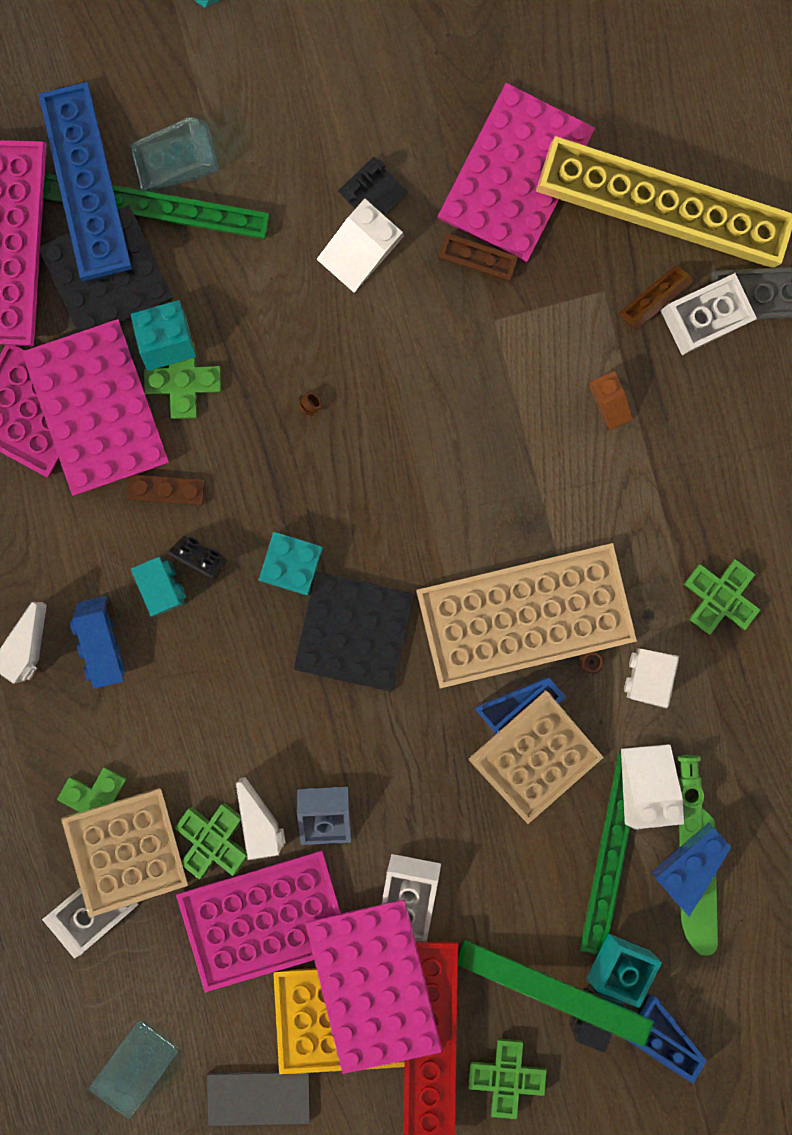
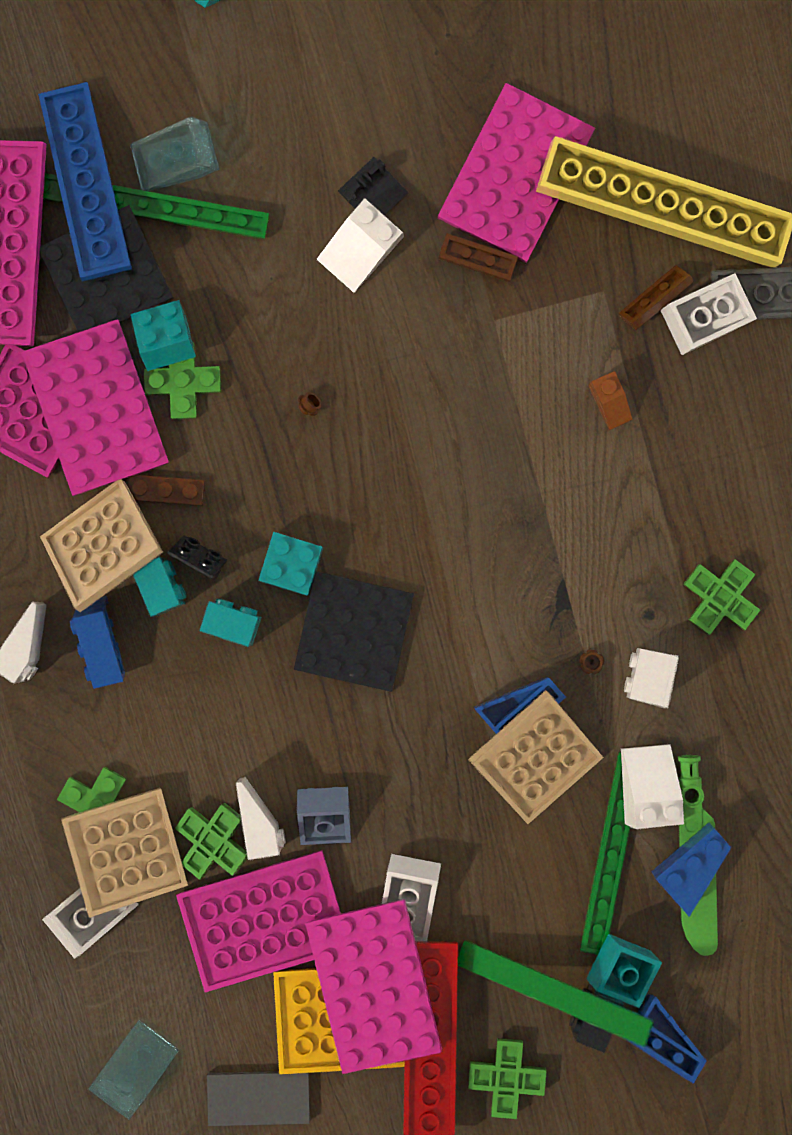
tan plate [416,543,637,688] -> none
none -> tan plate [40,479,163,612]
none -> teal brick [199,598,262,647]

